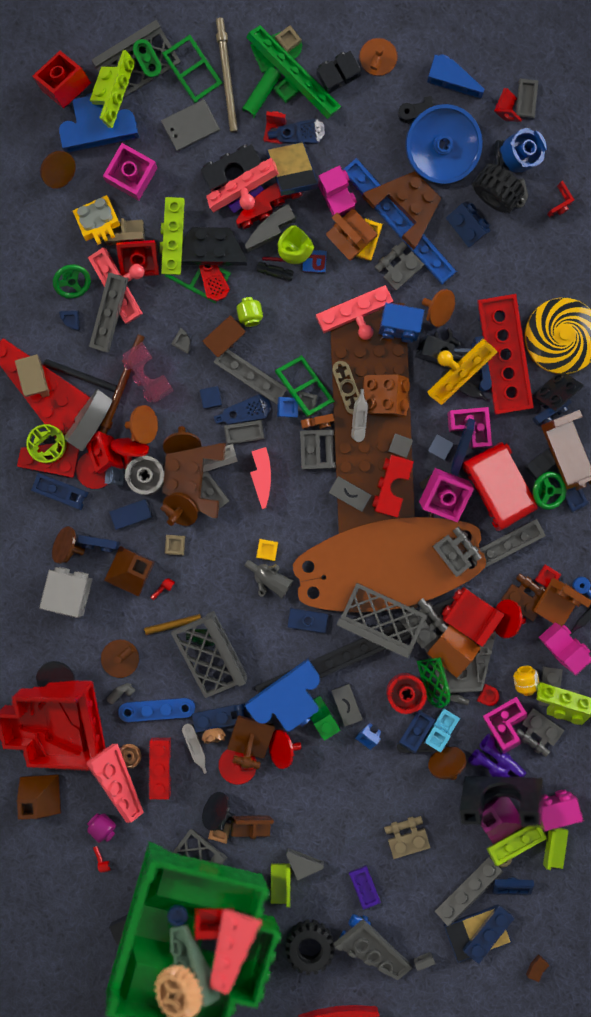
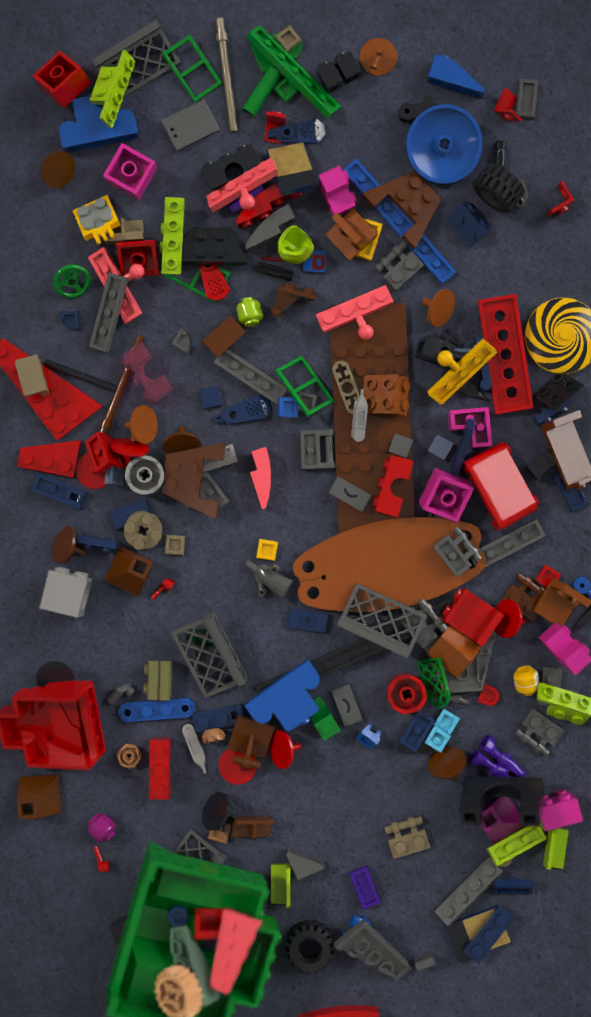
lime piece [26,424,67,463] -> none
dark grey slope [64,389,113,451] -> none
coral wing [86,744,144,823] -> none
reddish brown shield [101,639,139,678] -> none
green plate [133,39,161,78] -> none
pearl gold bar [144,614,201,635] -> none
reddish brown shield [160,493,198,526] -> none
dark grey tile [224,420,264,445] -> none
dark orange plate [301,414,334,429] -> none
blue brick [379,303,424,343] -> none
dark pink brick [483,697,527,753] -> none
blue brick [500,128,547,173] -> none
reddish brown piece [526,954,549,982] -> none
green piece [533,472,566,510] -> none
none -> dark tan plate [124,510,162,550]
none -> olive brick [144,660,173,700]
none -> reddish brown plate [271,282,317,317]

